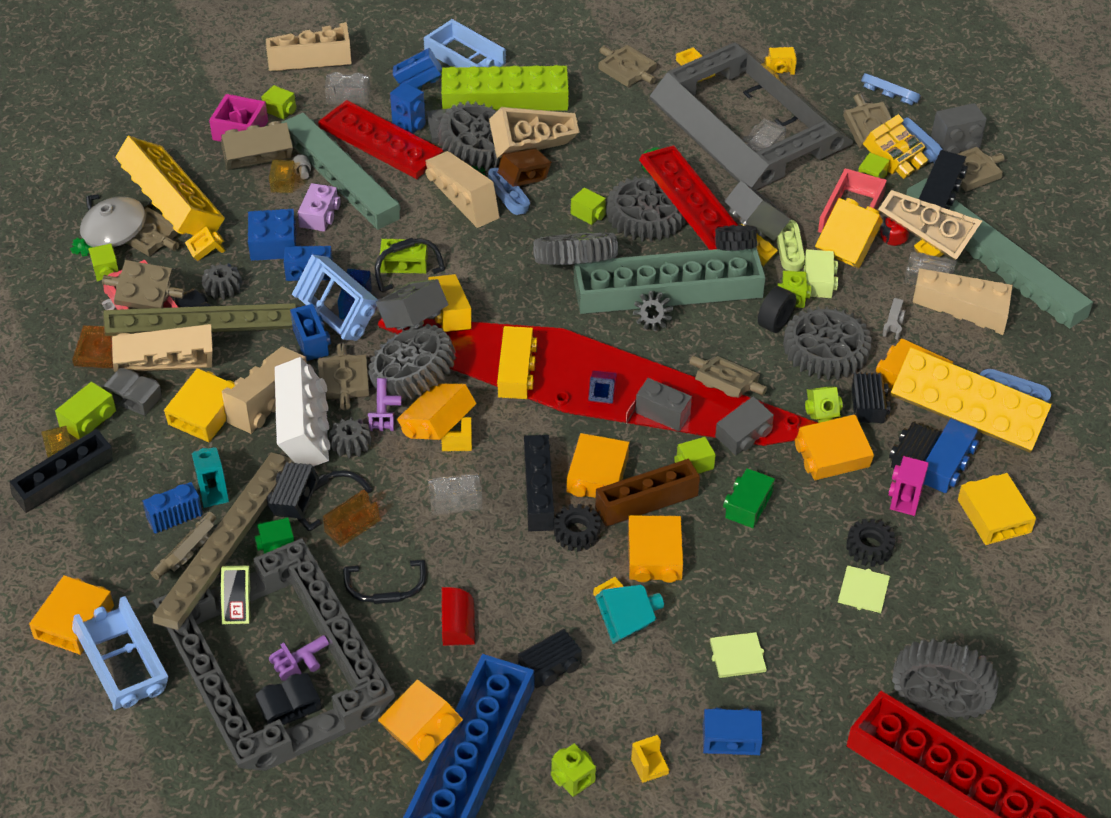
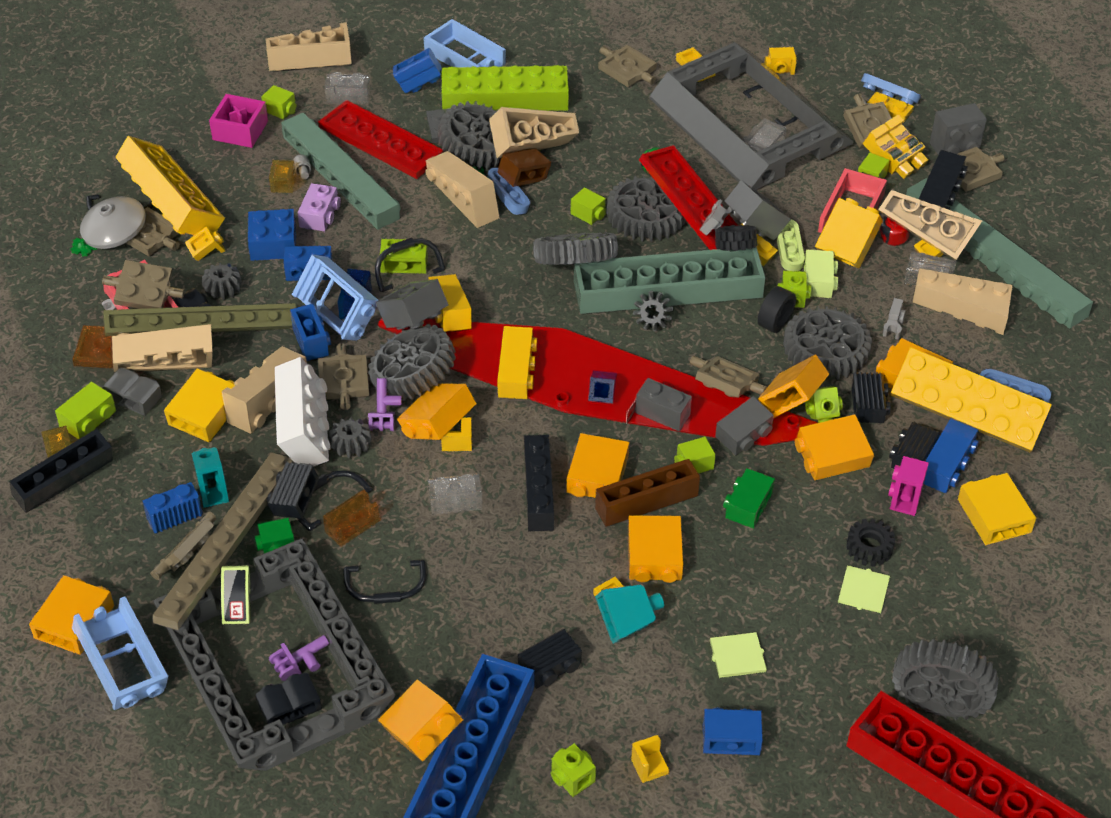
lime brick [88,243,118,281] -> none
dark tan brick [221,121,293,170] -> none
blue brick [390,82,426,134] -> none
red brick [442,587,475,646] -> none
black tyre [554,504,601,552] -> none
medium blue plate [902,117,942,164] -> none
none -> light grey plate [700,200,731,235]
none -> light orange brick [758,354,829,418]
none -> yellow plate [867,92,914,122]

